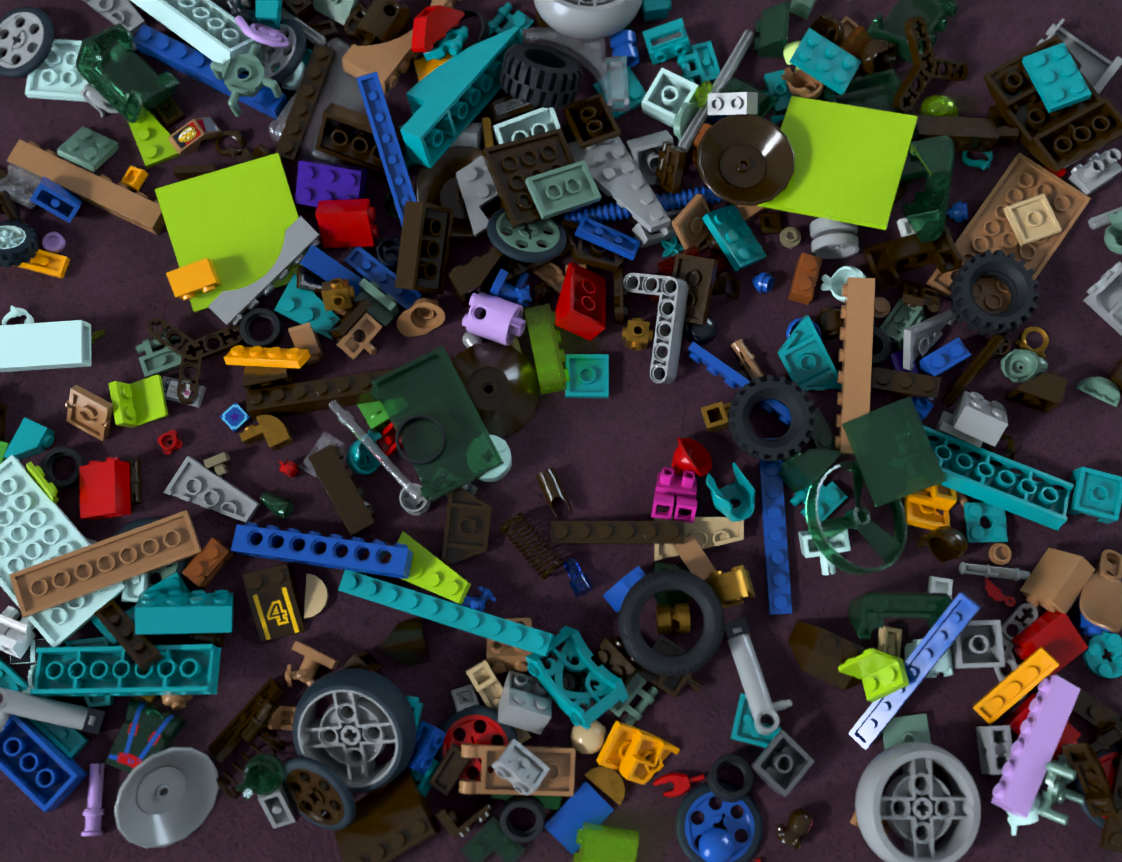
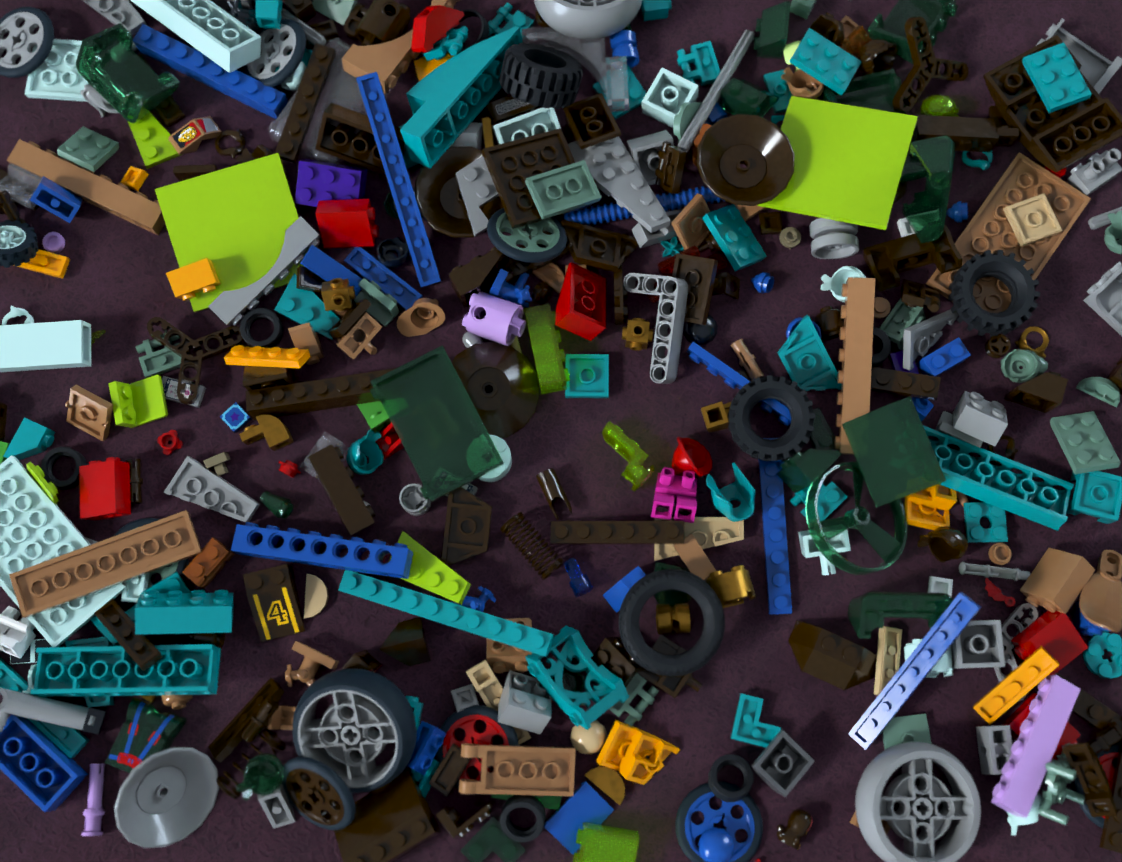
sand green plate [210,43,282,116] -> none
lavender piece [235,16,289,48] -> none
clear bar [329,400,422,500] -> none
dark brown slope [395,201,454,295] -> none
black tyre [395,414,446,465] -> none
light grey bracket [491,739,550,796] -> none
blue tile [574,216,641,261] -> none
teal window [643,18,692,65] -> none
red hand [653,772,705,797] -> none
clear neon green piece [695,80,712,108] -> none
brick [708,92,758,116] -> none
light grey piece [724,618,793,735] -> none
dark orange brick [788,253,822,305] -> none
lime bracket [838,648,910,702] -> none
dark brown axle [941,334,1005,407] -> none
none -> clear neon green piece [602,421,655,491]
none -> sand green plate [1050,411,1121,474]

